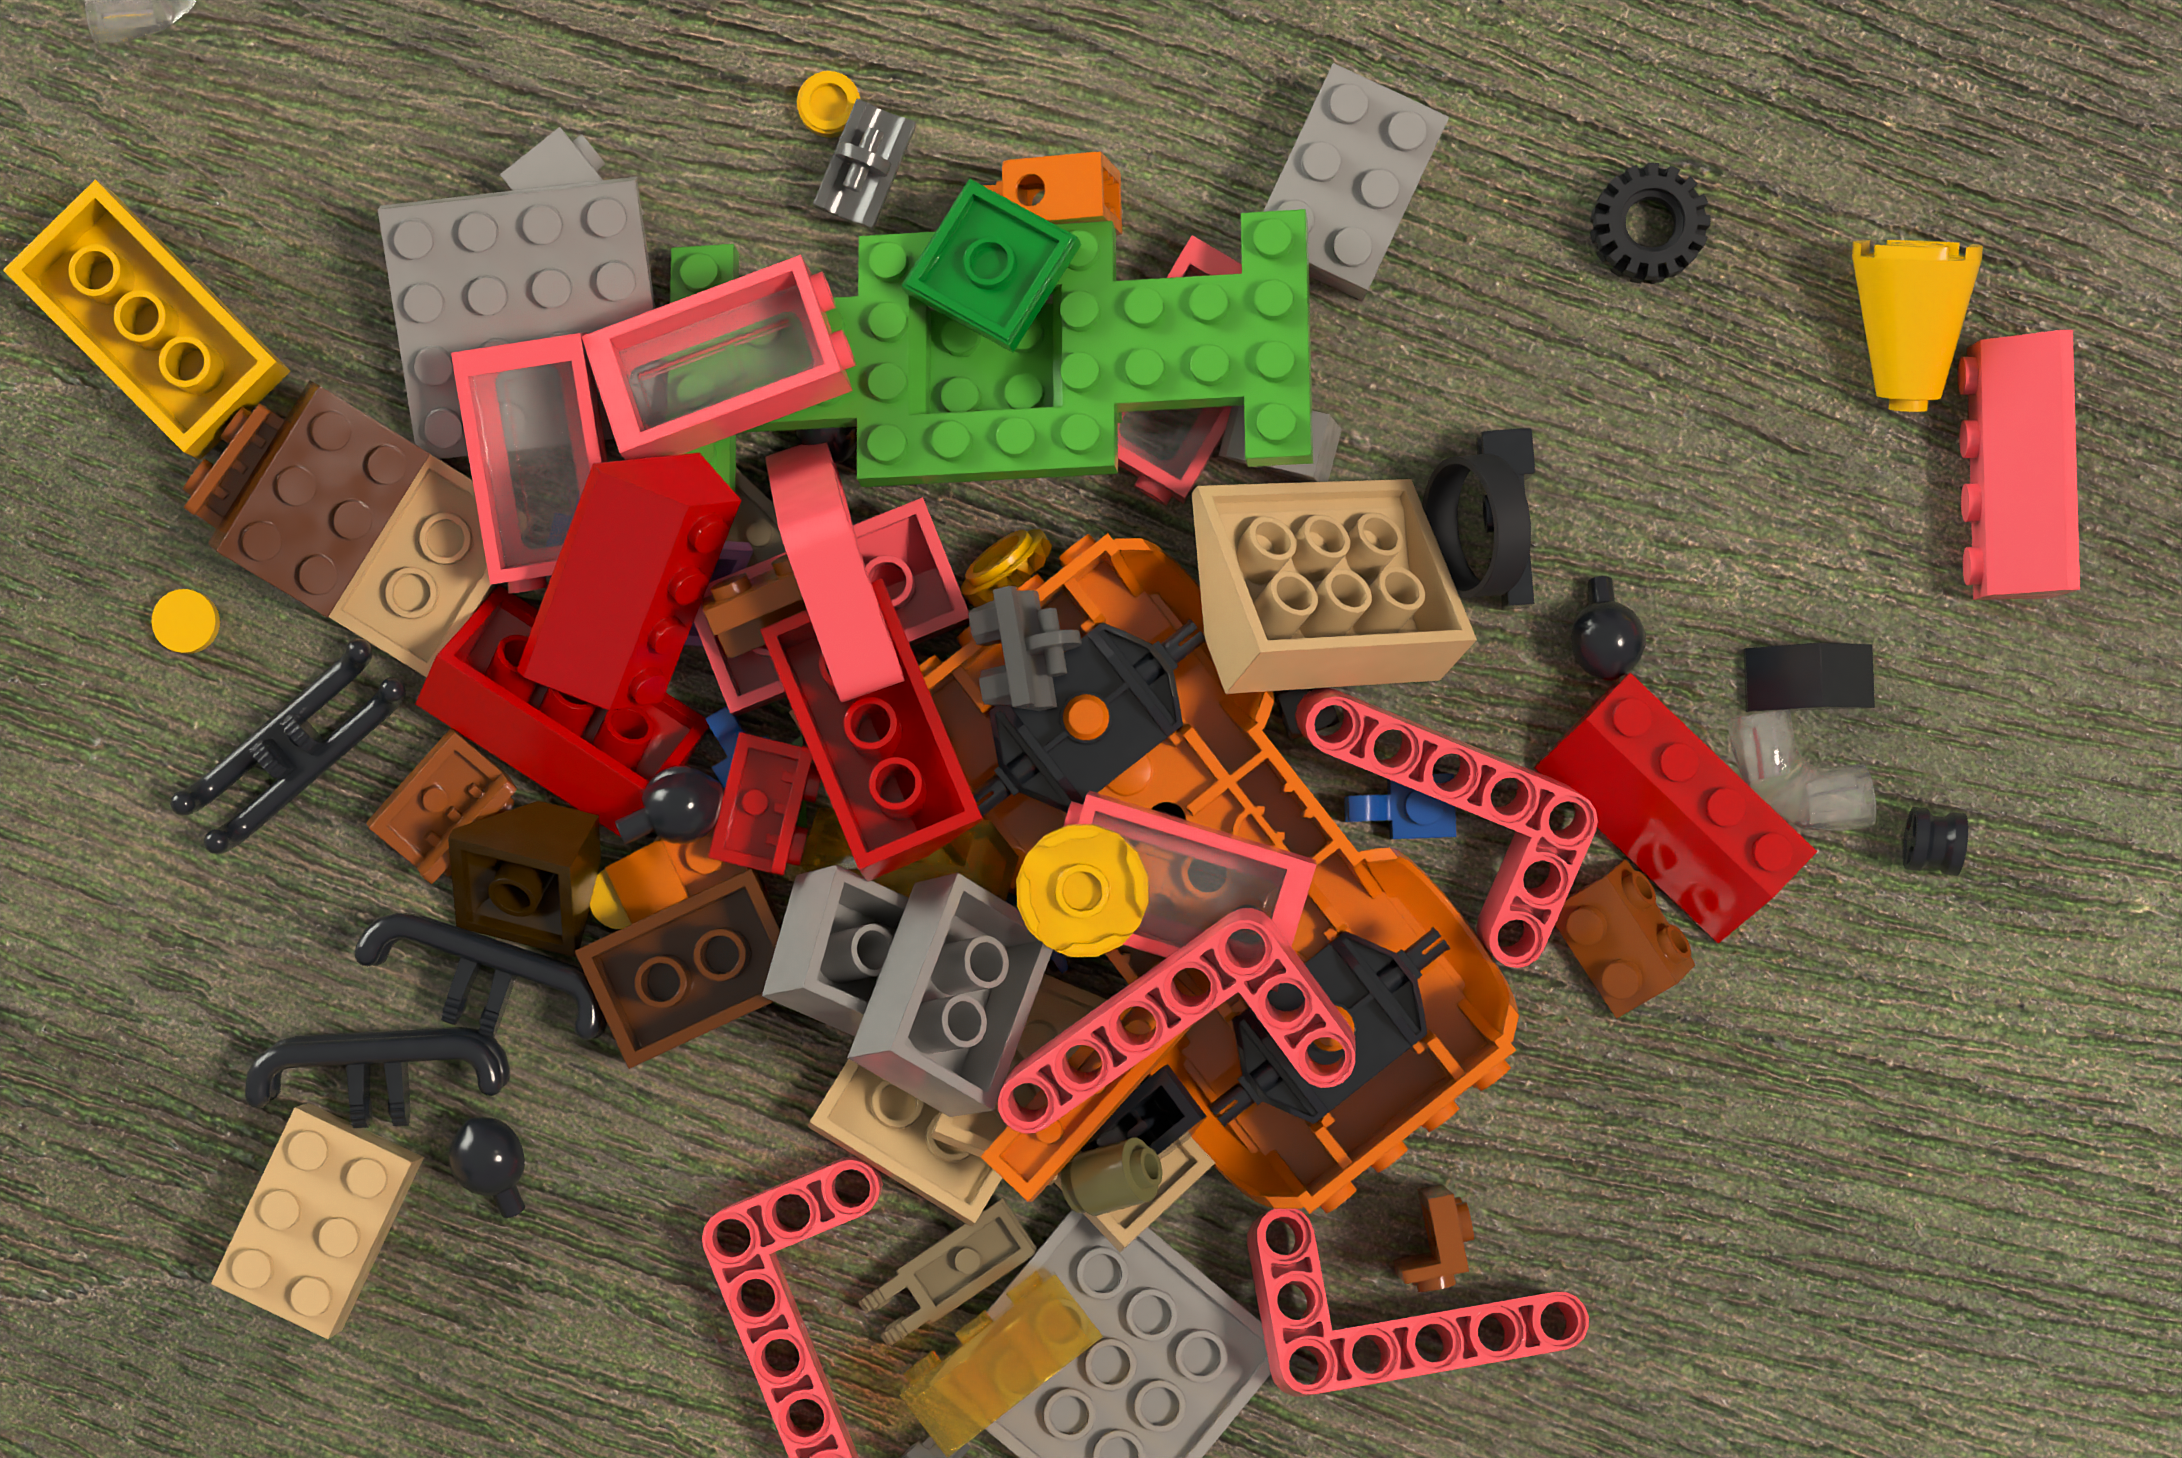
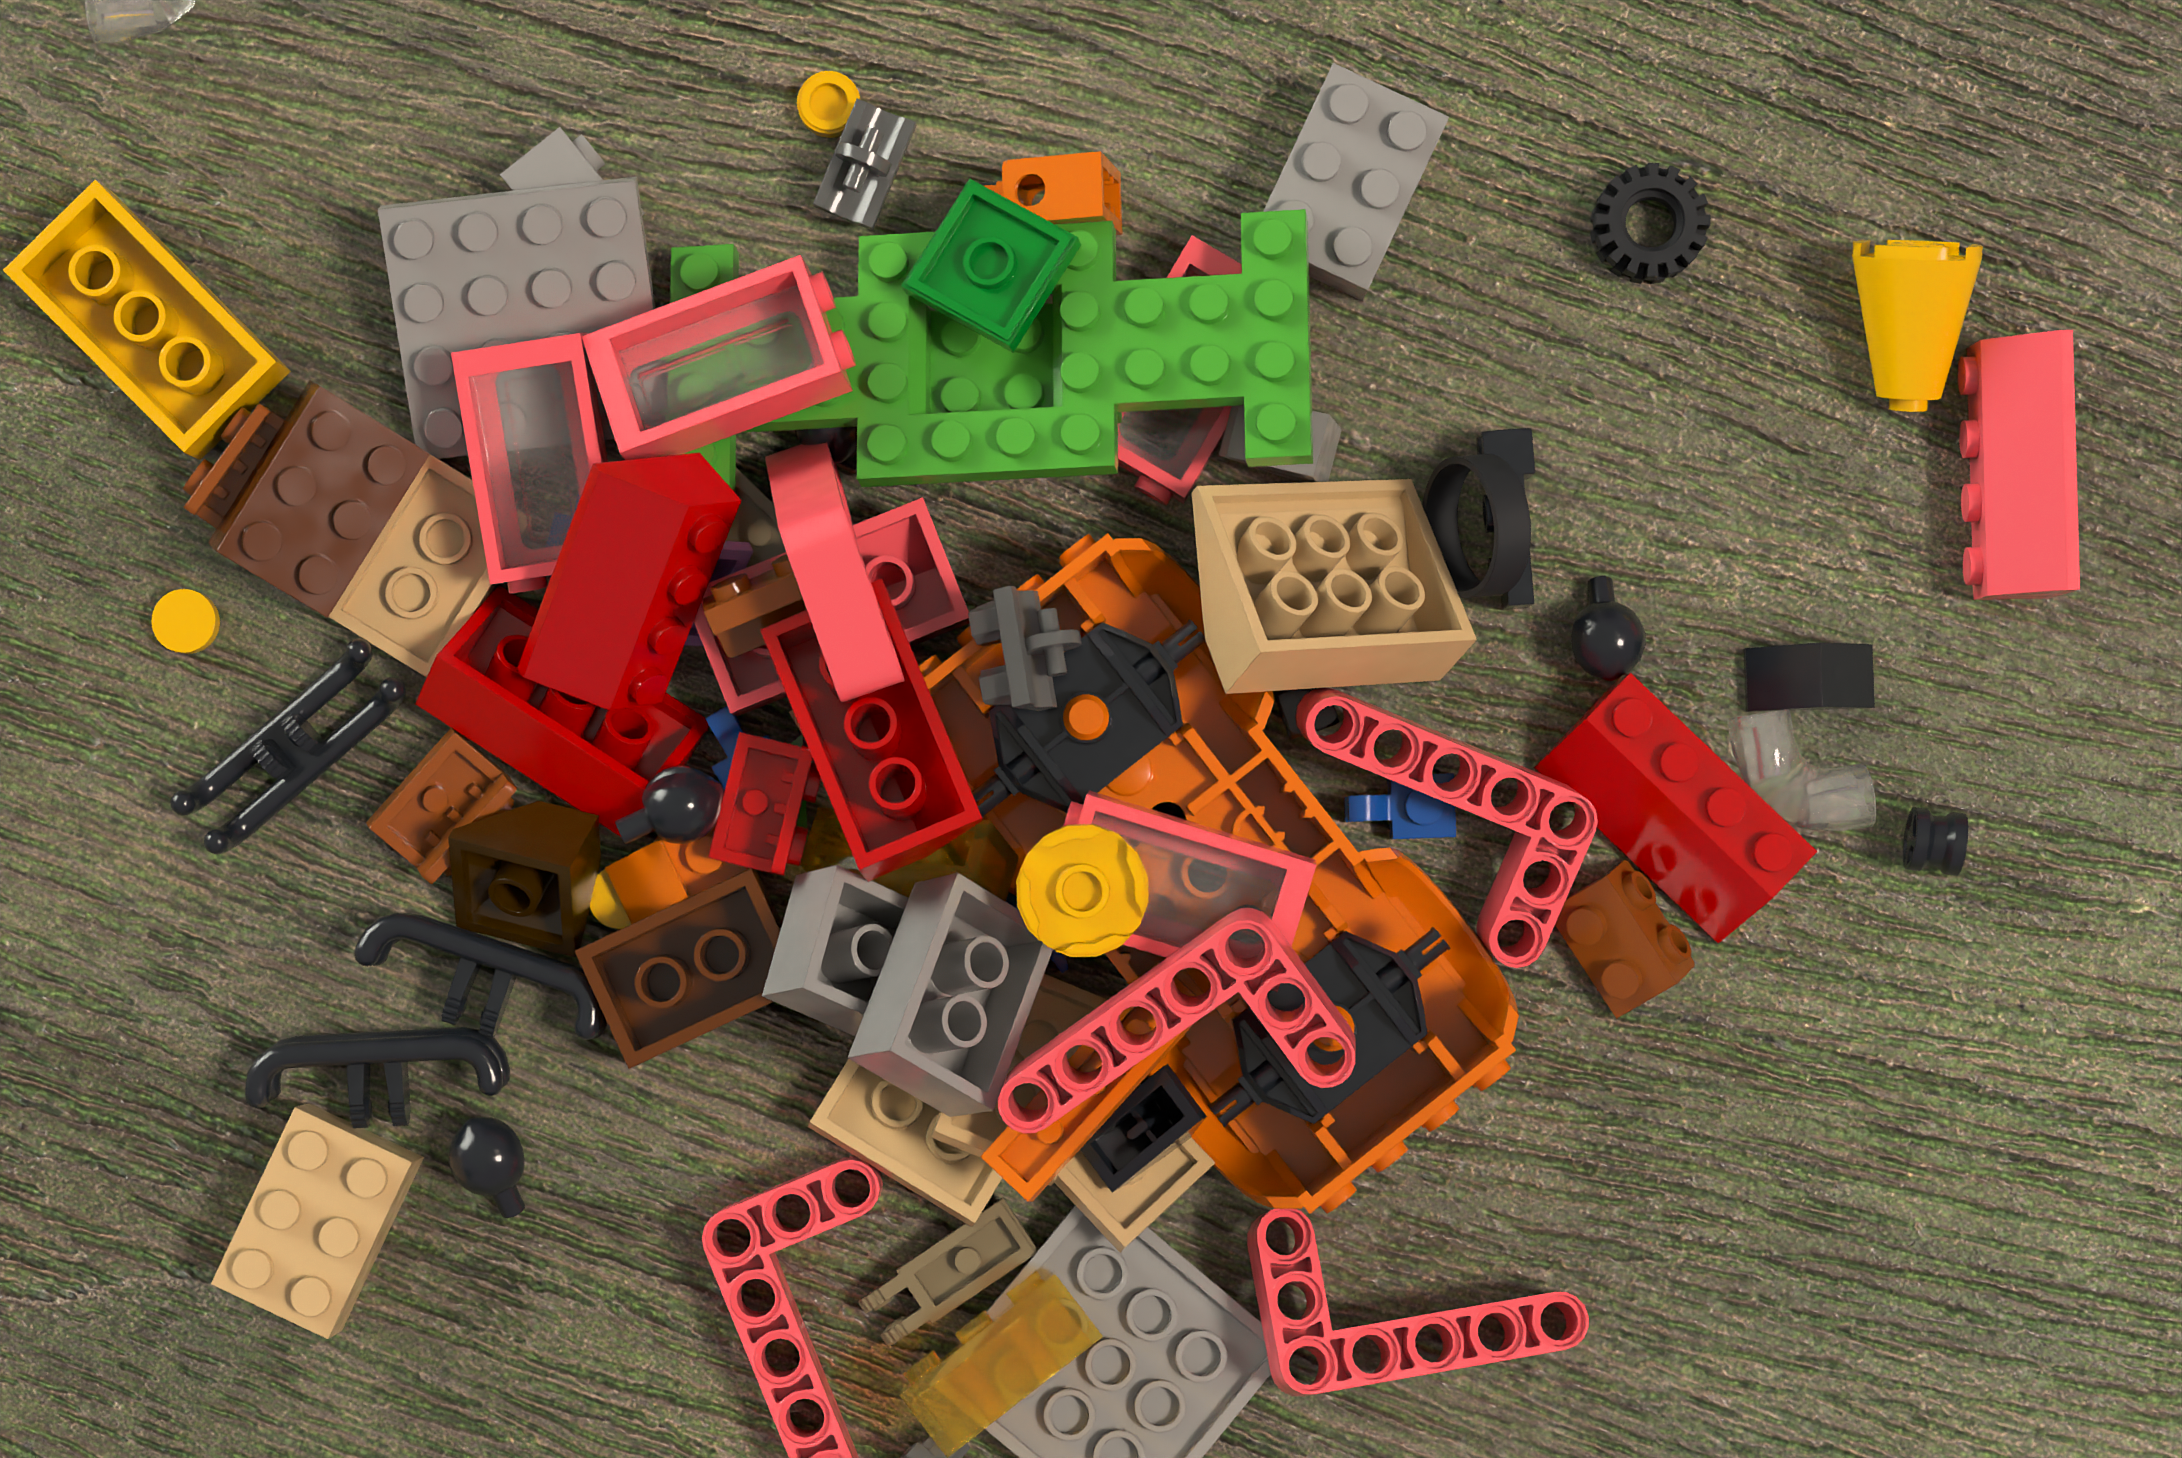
yellow gear [961,529,1052,607] -> none
olive brick [1061,1138,1163,1216] -> none
dark orange bracket [1393,1184,1474,1292] -> none

